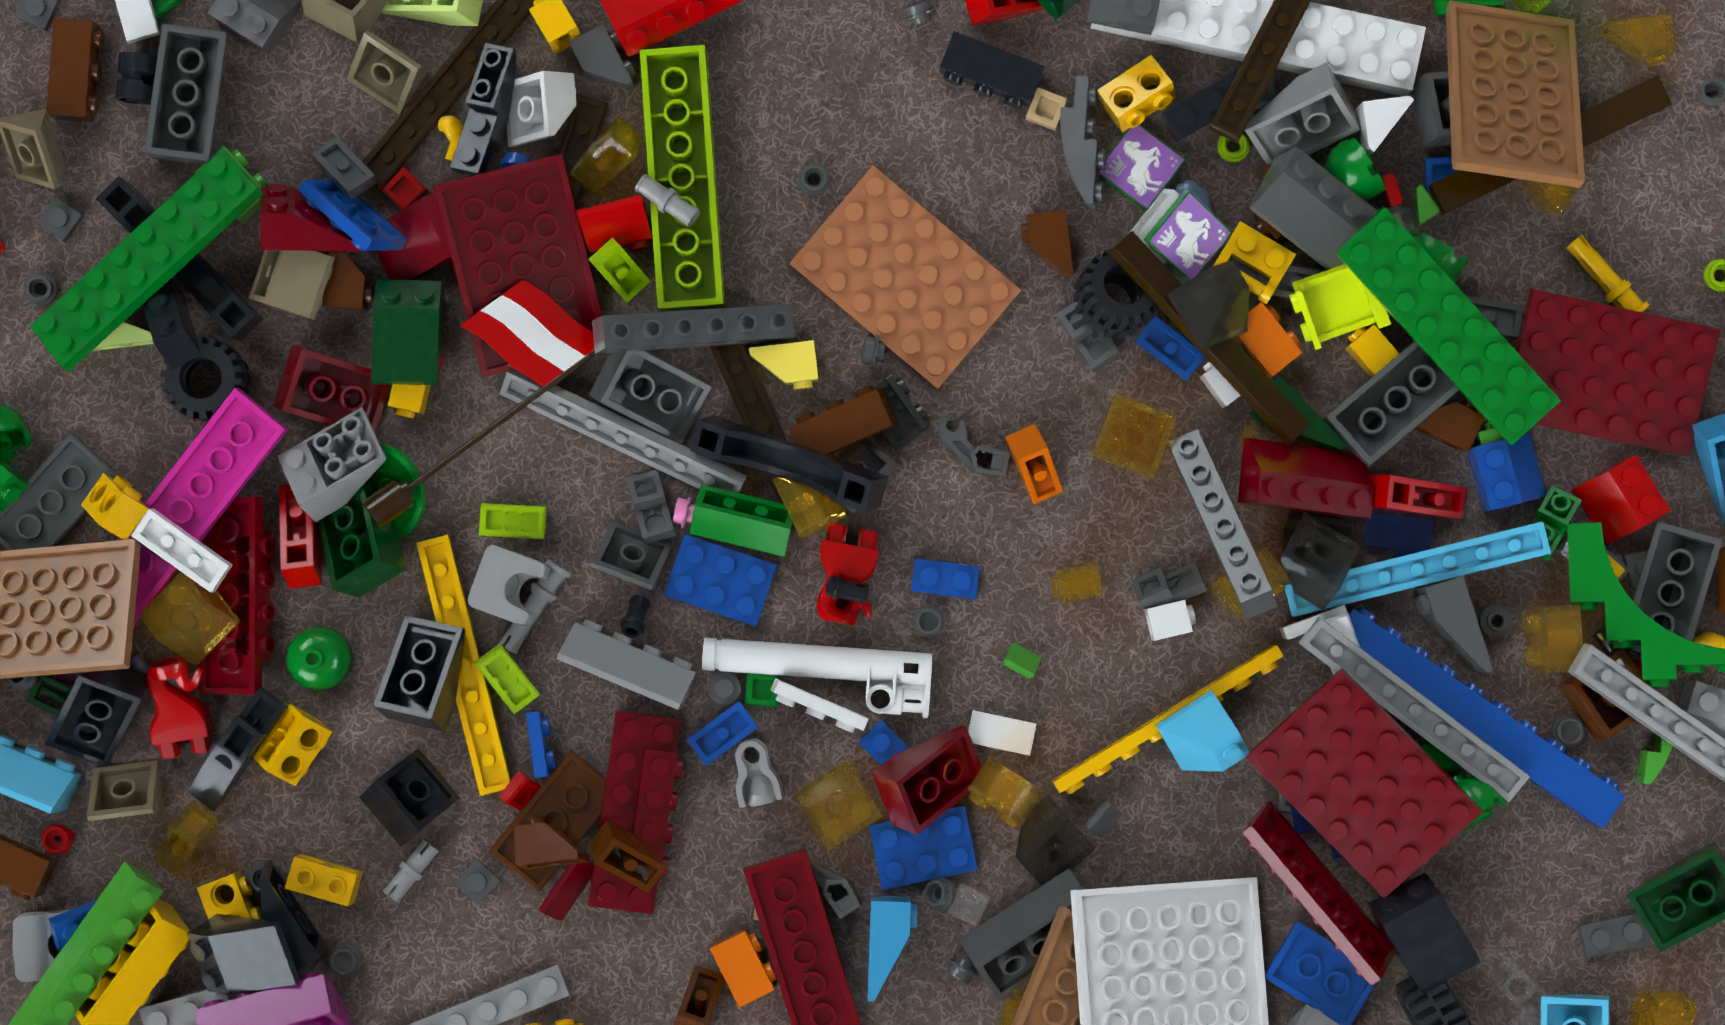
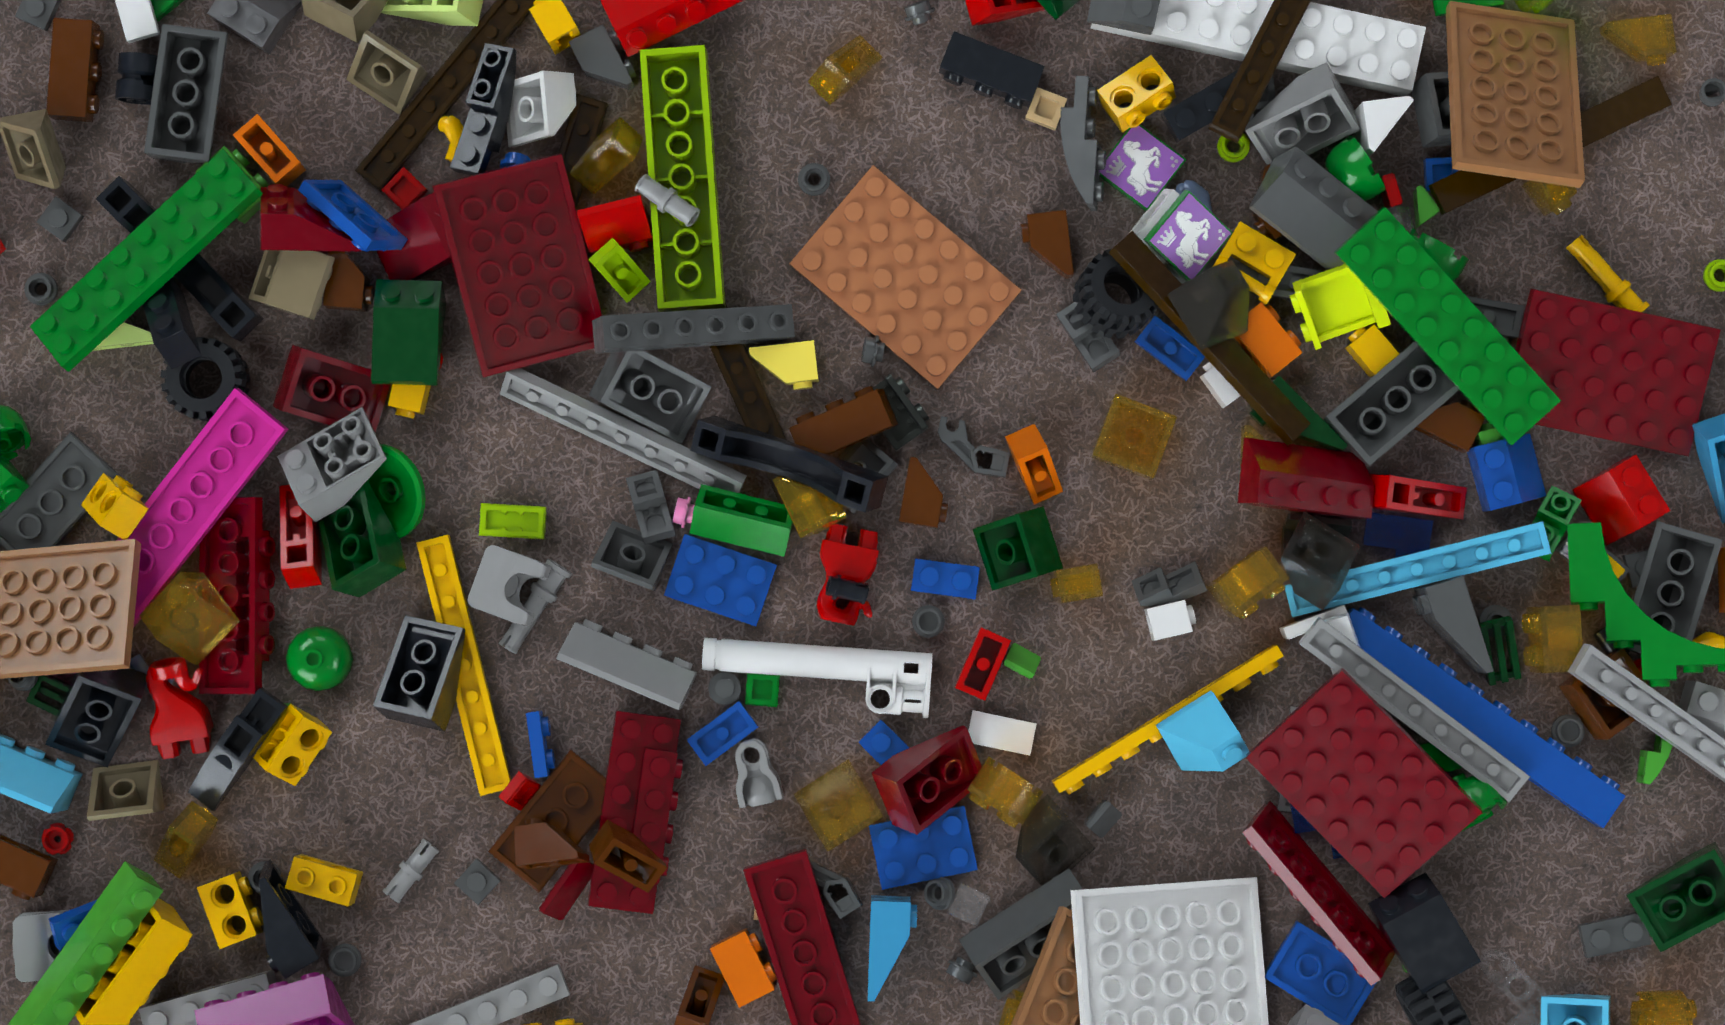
white plate [131,508,233,593] -> none
slope [187,914,300,995] -> none
dark grey plate [311,136,377,200] -> none
black slope [359,749,460,847] -> none
flag [362,280,598,529] -> none
lime plate [474,643,540,714] -> none
black pin [620,595,650,638] -> none
white plate [770,678,868,733] -> none
brick [1168,429,1277,620] -> none
none -> orange brick [233,114,306,187]
none -> clear yellow slope [808,35,883,105]
none -> reddish brown slope [899,457,948,529]
none -> red brick [954,627,1011,701]
none -> dark green slope [973,506,1063,591]
none -> dark green tile [1479,616,1521,686]

